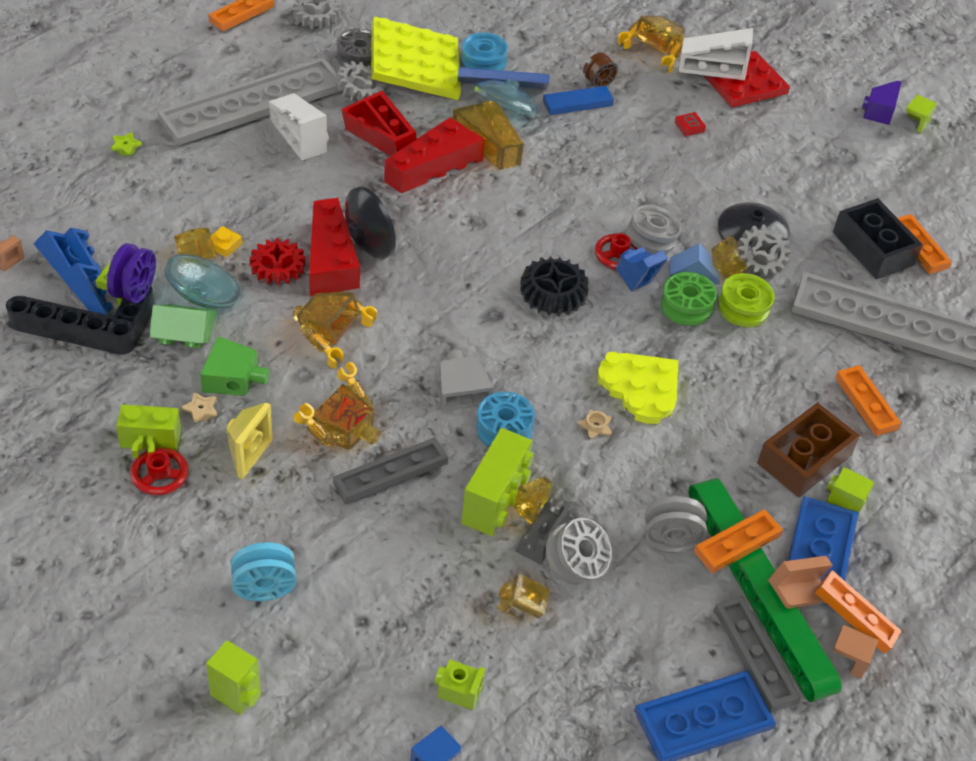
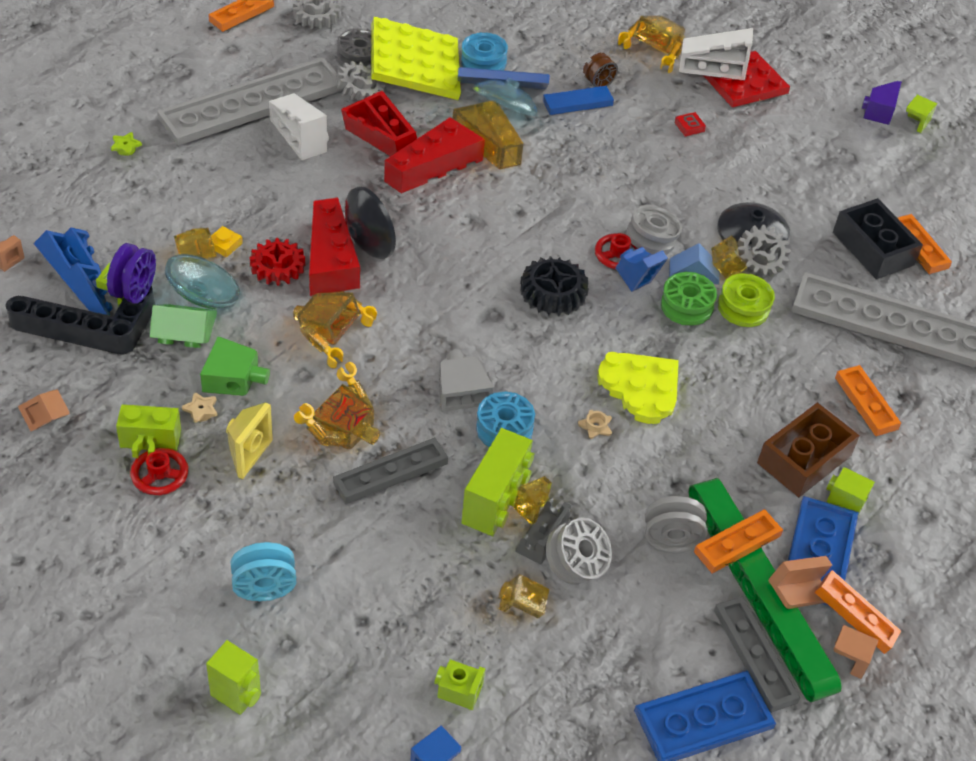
none -> nougat panel [18,389,70,431]

